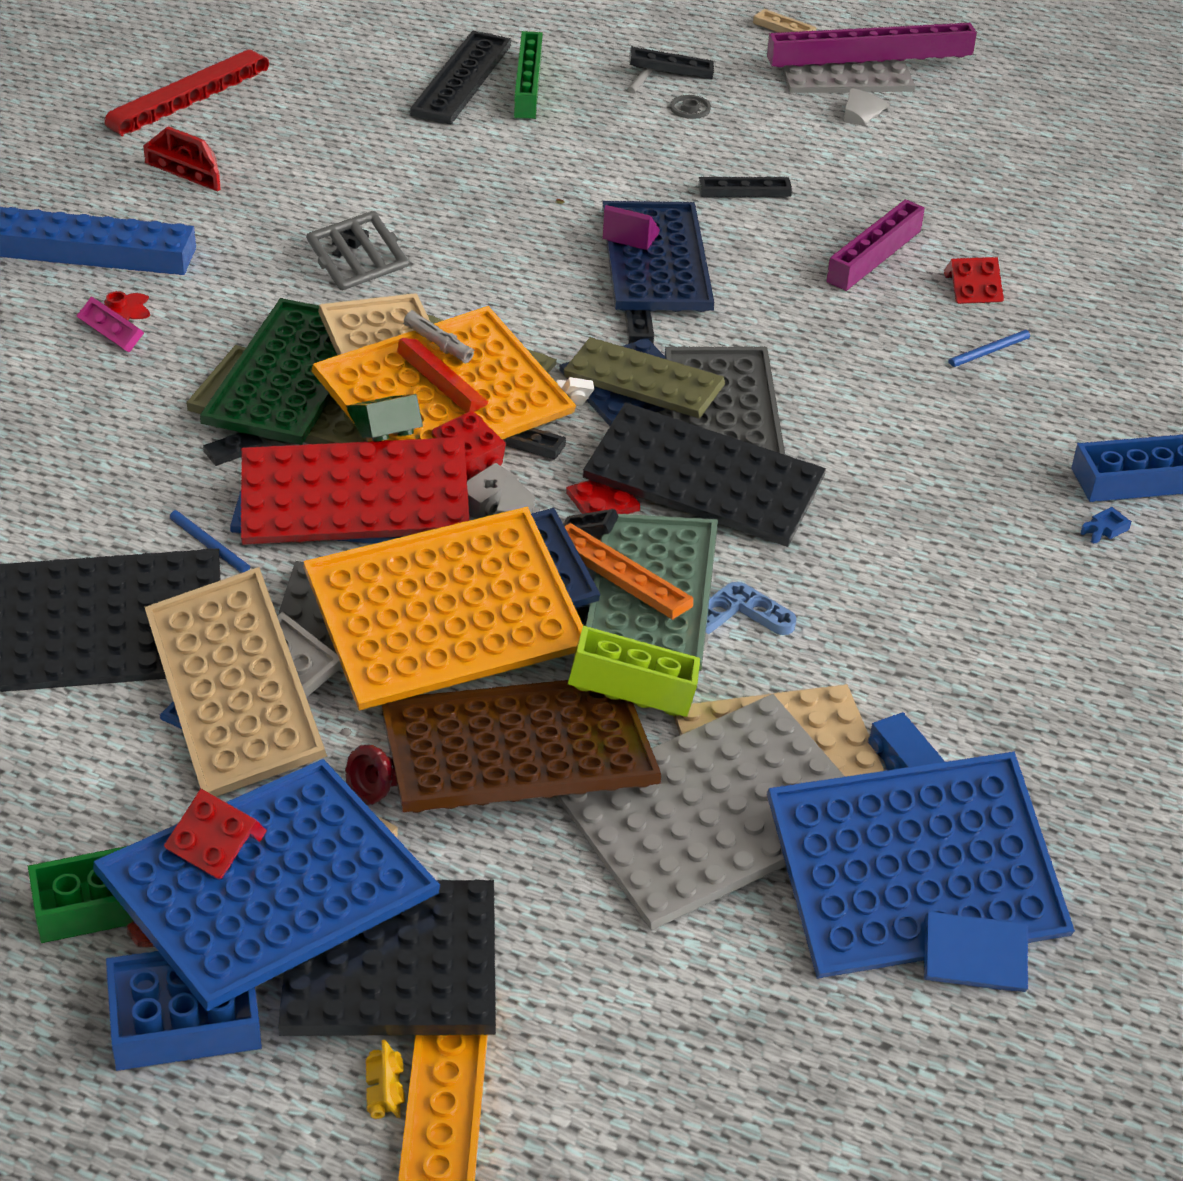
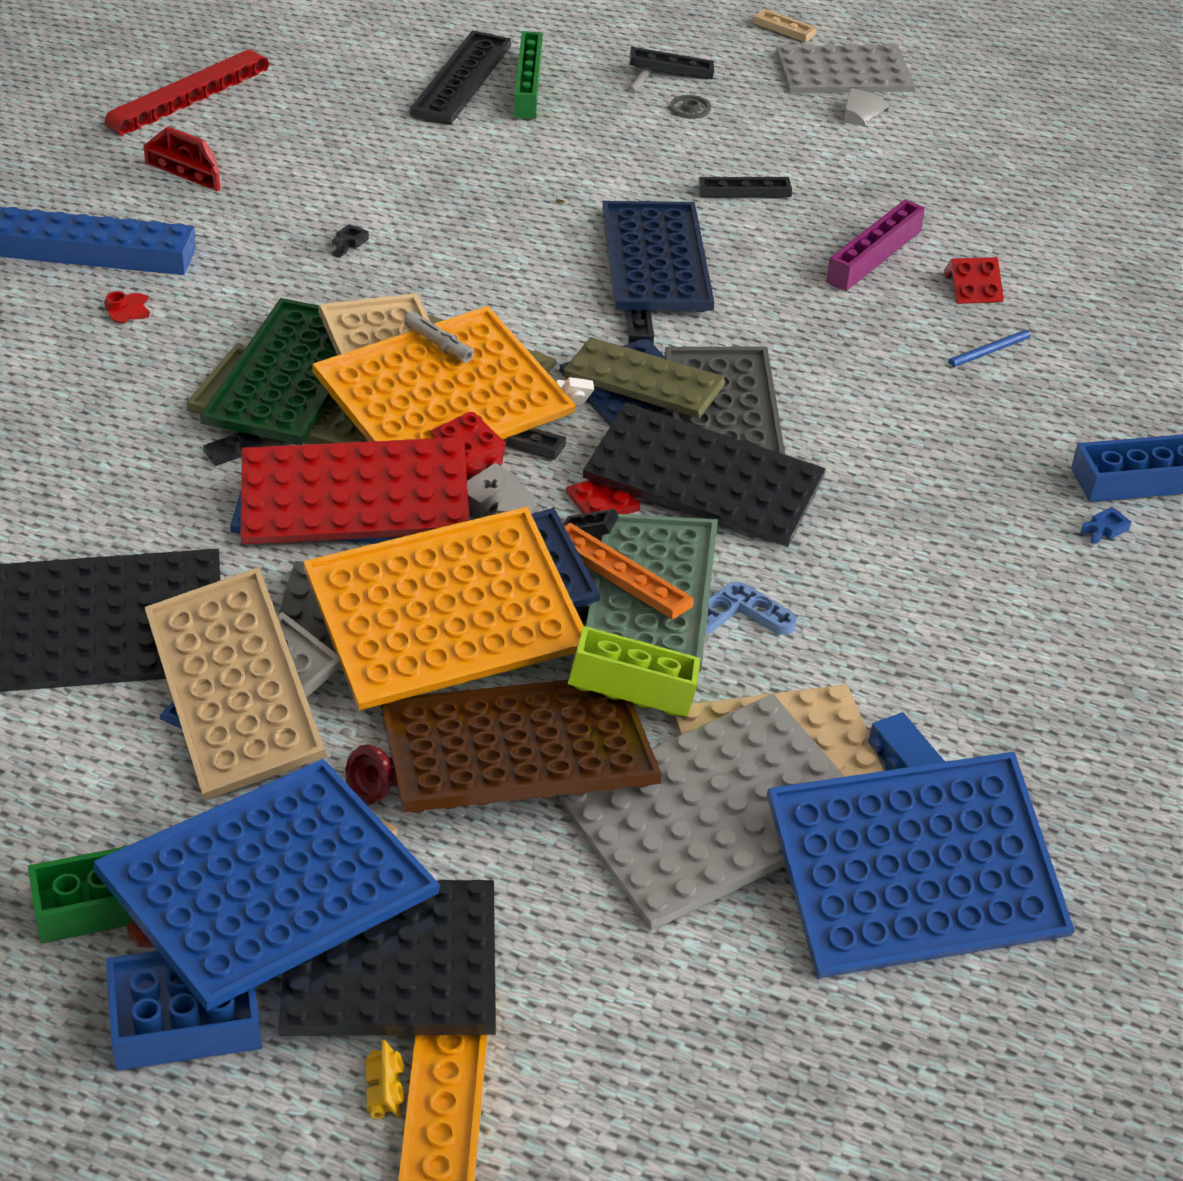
dark pink plate [76,296,144,352] -> none
red bracket [164,789,267,880] -> none
blue bar [170,510,250,573] -> none
dark grey bar [306,211,409,290] -> none
slope [346,394,423,442] -> none
red slope [397,338,488,413] -> none
magenta slope [602,205,660,250] -> none
magenta brick [767,23,977,68] -> none
blue tile [924,911,1028,992] -> none

